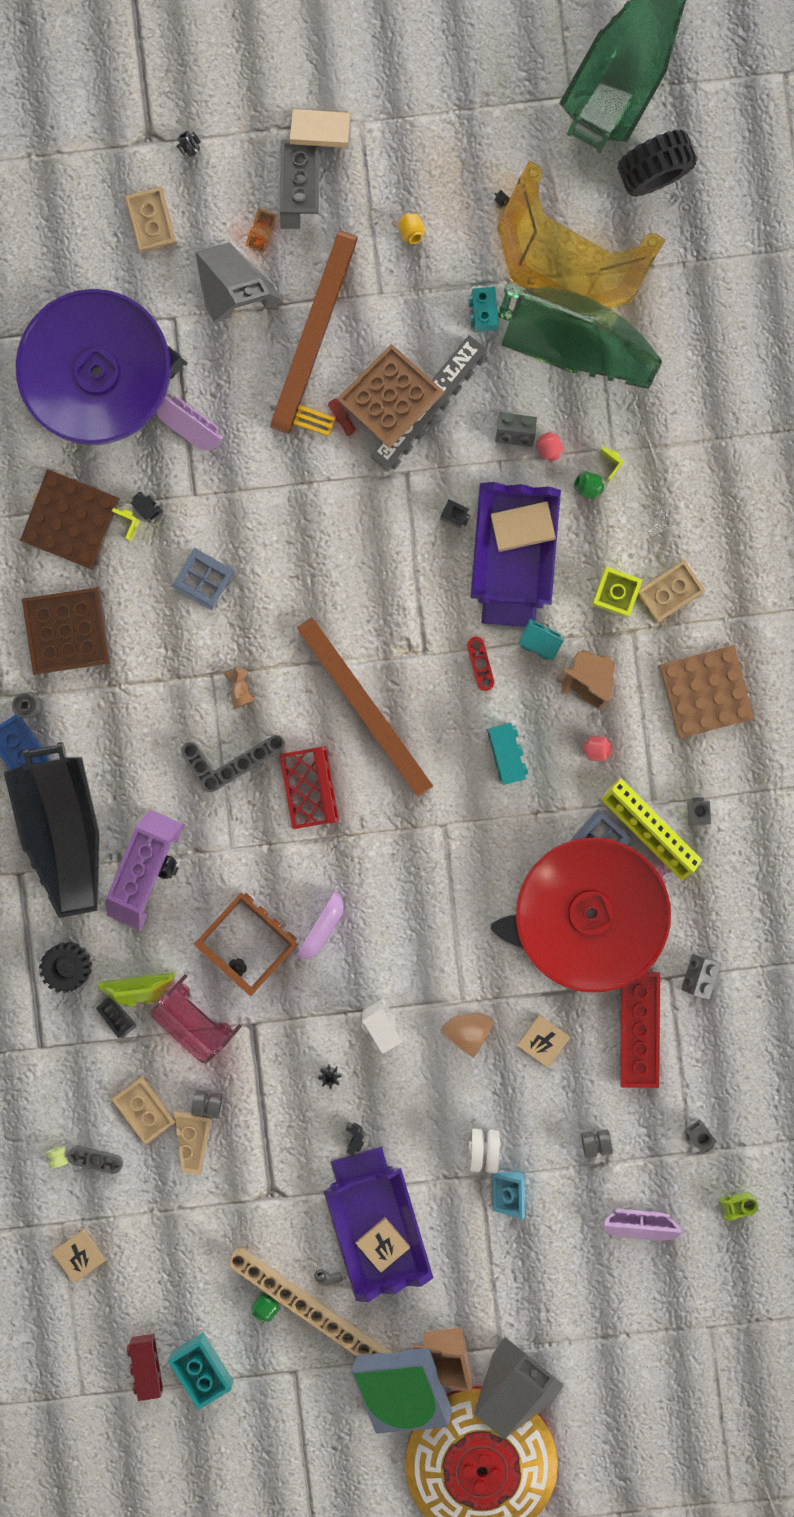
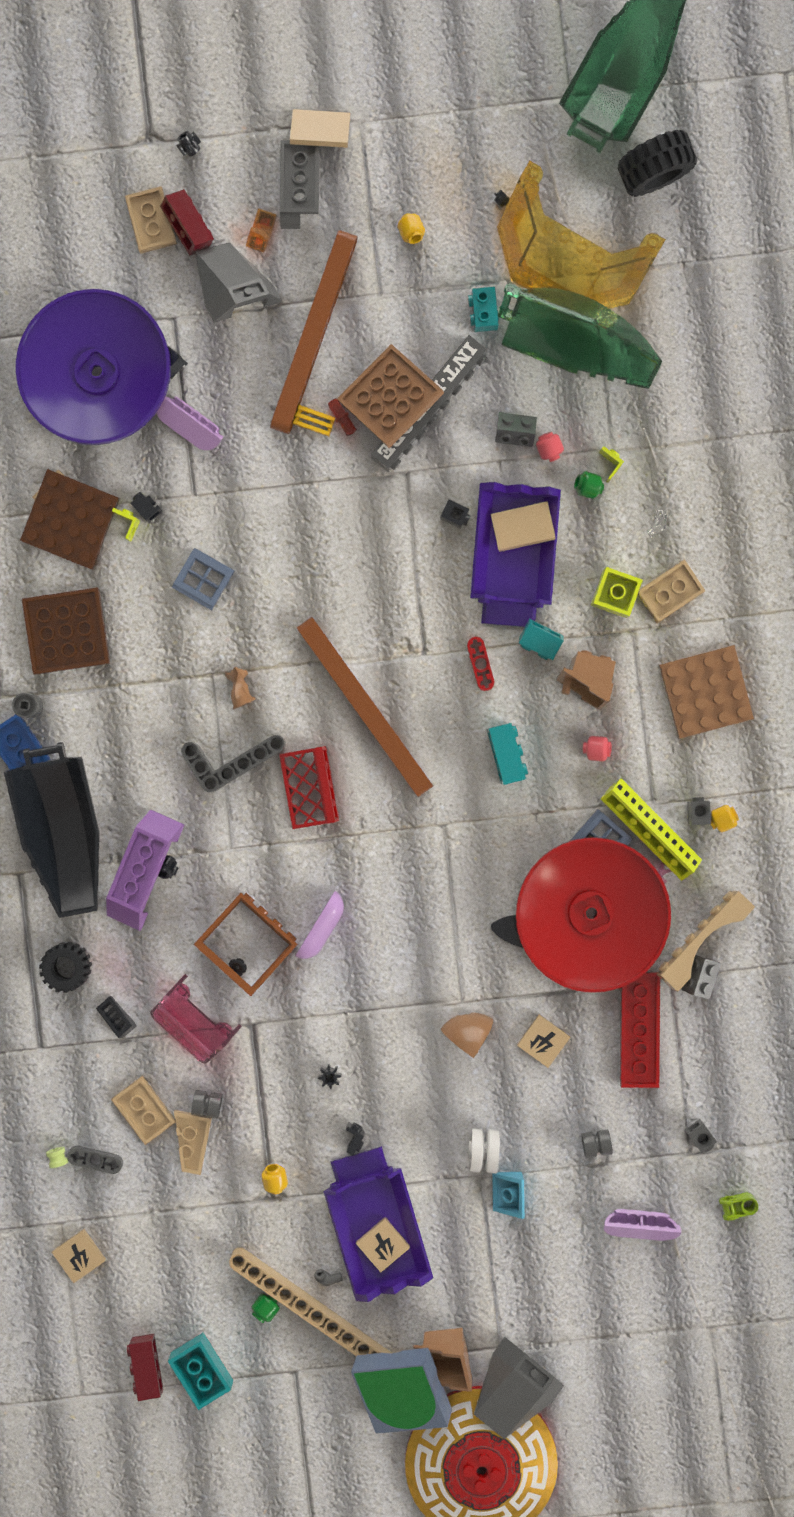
lime wedge [97,972,177,1007] -> none
white brick [361,999,403,1054] -> none
none -> dark red brick [160,189,214,256]
none -> yellow head [261,1164,288,1195]
none -> tan arch [657,891,755,992]
none -> yellow head [711,805,739,833]

